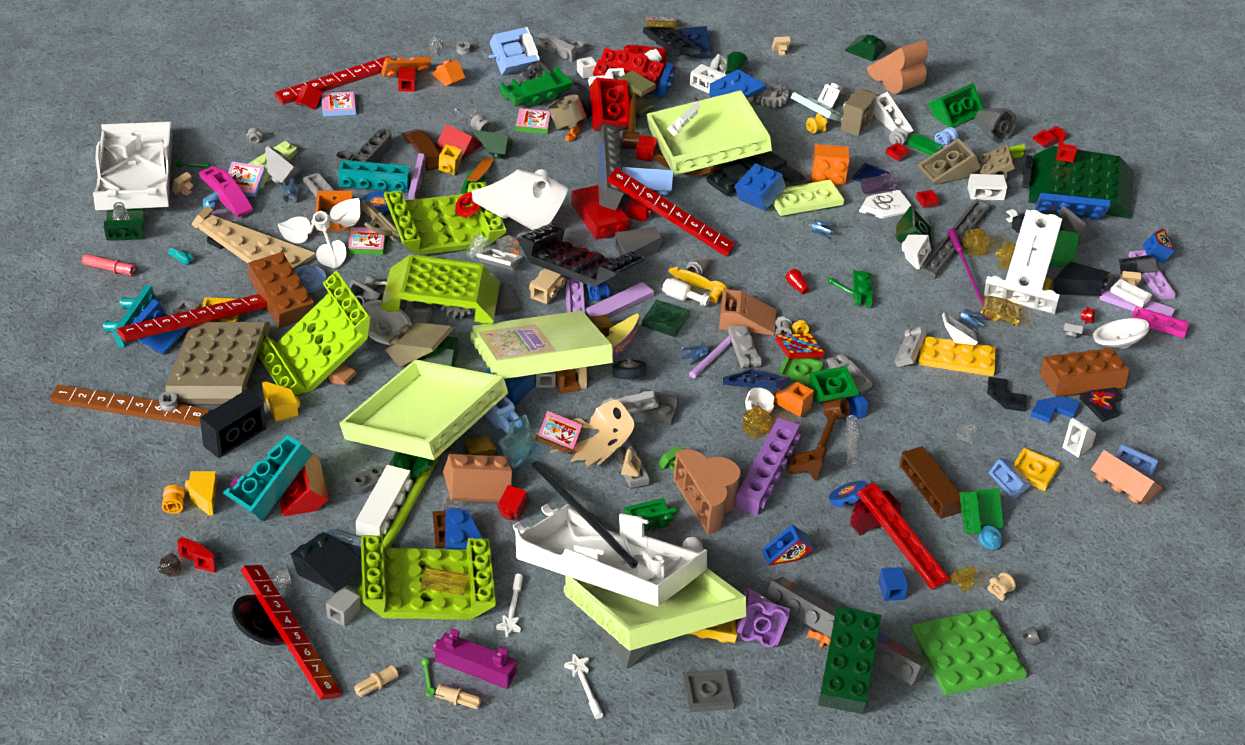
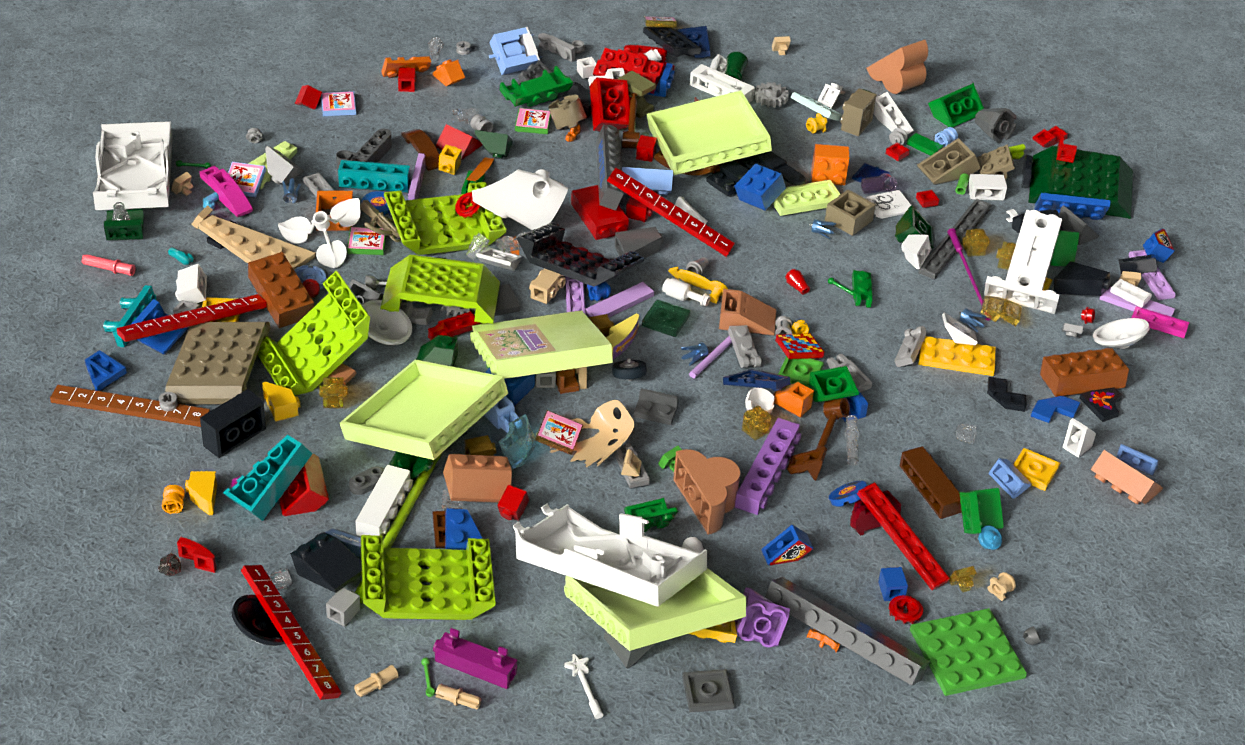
red tile [275,56,393,105] -> none
dark tan slope [385,323,453,367] -> none
clear yellow tile [421,567,468,596] -> none
white piece [496,574,523,637] -> none
black piece [532,461,638,568] -> none
light grey hinge [602,390,659,417] -> none
white hinge [667,101,701,136] -> none
blue wing [709,69,766,99] -> none
dark green brick [818,606,882,714] -> none
dark green slope [845,34,886,62] -> none
none -> blue wing [85,350,127,391]
none -> white brick [175,264,207,304]
none -> red tile [302,279,320,298]
none -> clear yellow brick [319,377,348,408]
none -> red hinge [428,311,480,340]
none -> white piece [675,196,708,224]
none -> dark tan brick [825,190,876,236]
none -> red gear [888,595,923,624]
none -> bright green axle [955,173,970,195]

